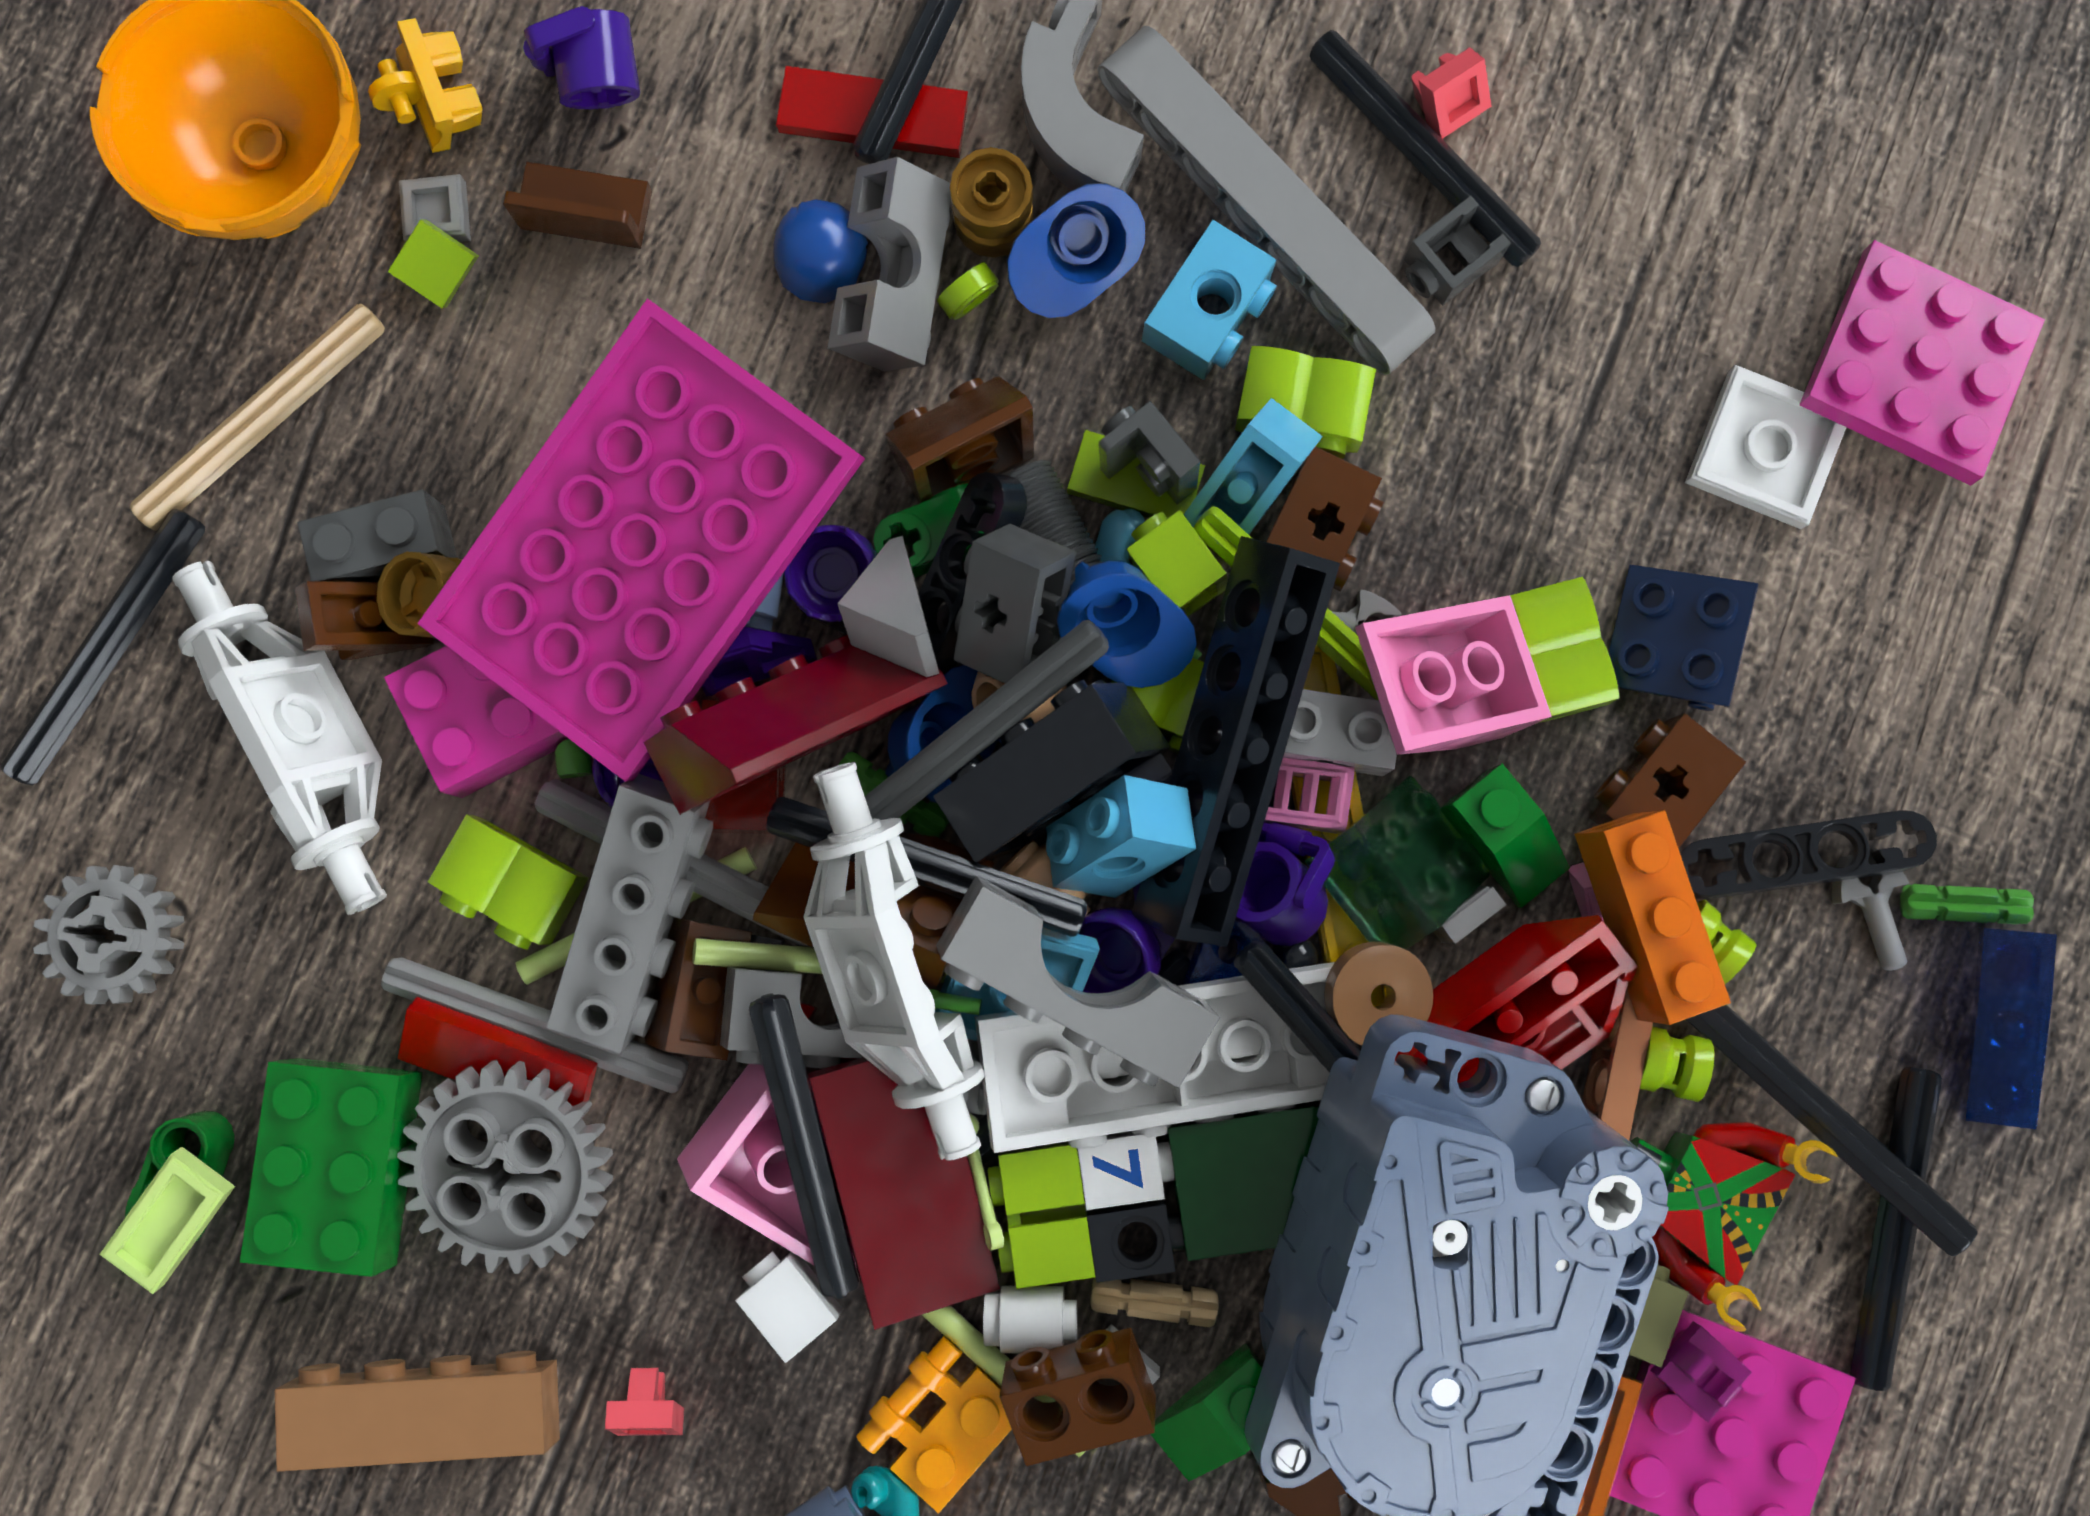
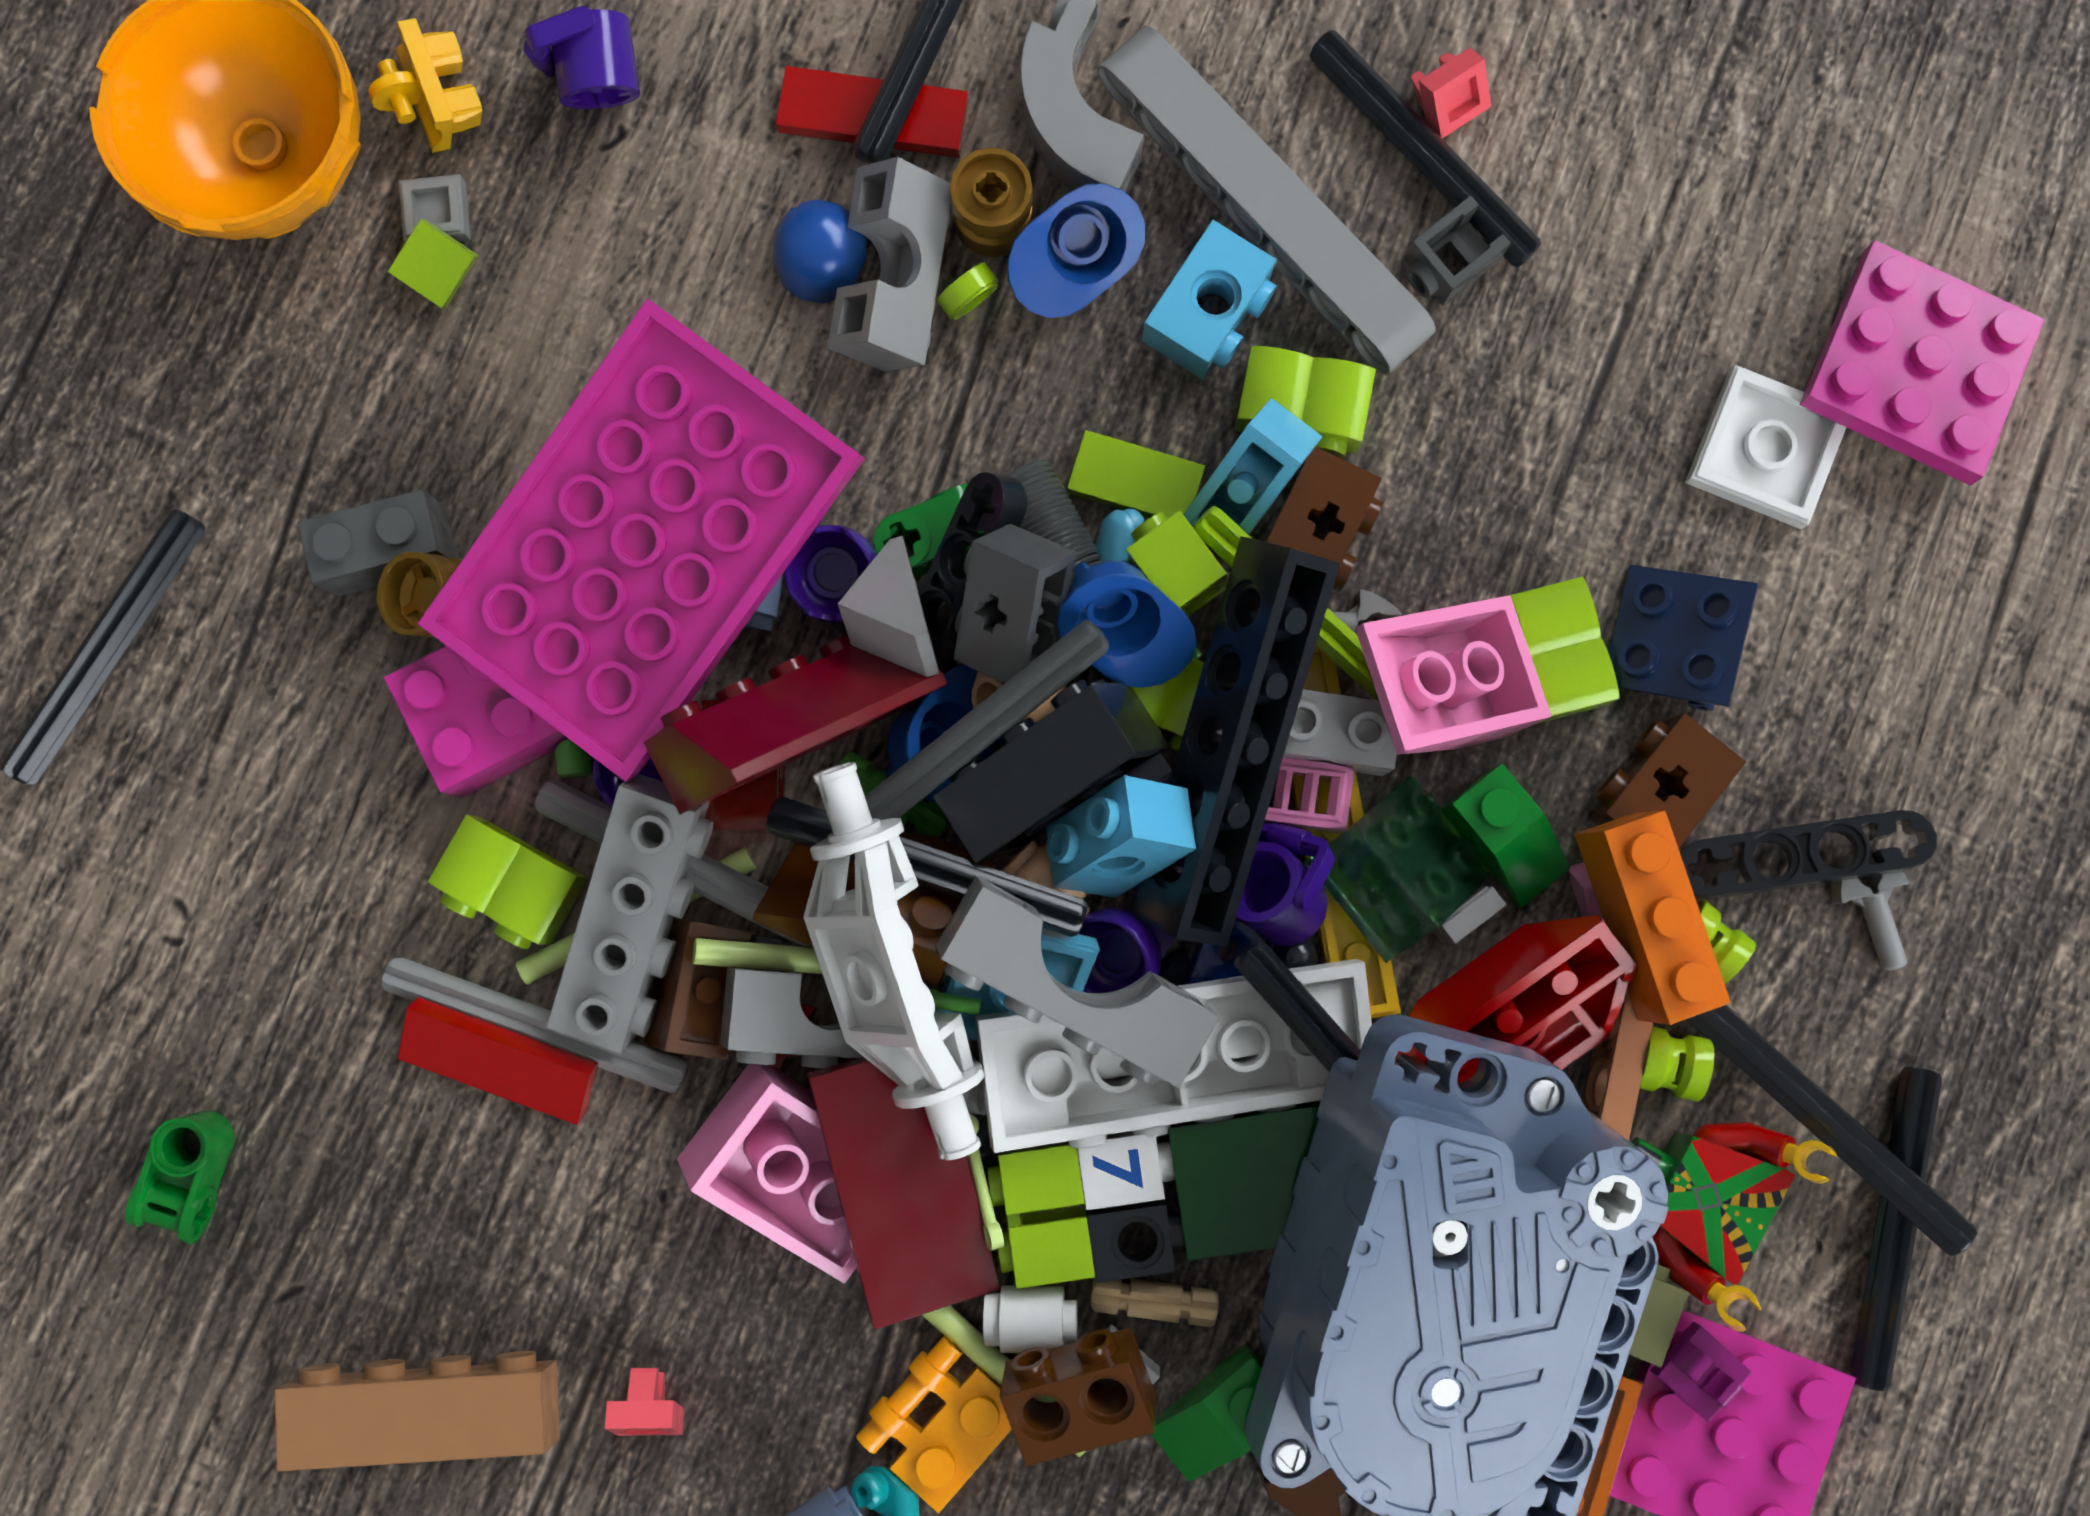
light grey gear [33,865,185,1005] -> none
yellowish green tile [100,1147,235,1294] -> none
tan axle [130,304,385,531] -> none
white plate [172,561,387,915] -> none
green brick [240,1058,423,1277] -> none
reddish brown slope [295,581,434,660] -> none
light grey gear [397,1060,613,1274] -> none
reddish brown panel [503,162,652,249] -> none
dark purple tile [701,627,817,697] -> none
white brick [735,1251,843,1363] -> none
black axle [749,993,859,1299] -> none
reddish brown slope [885,376,1034,504] -> none
dark grey bracket [1098,401,1201,505] -> none
medium nougat piece [1324,941,1433,1046] -> none
bright green axle [1900,884,2034,924] -> none
clear blue slope [1965,928,2057,1130] -> none

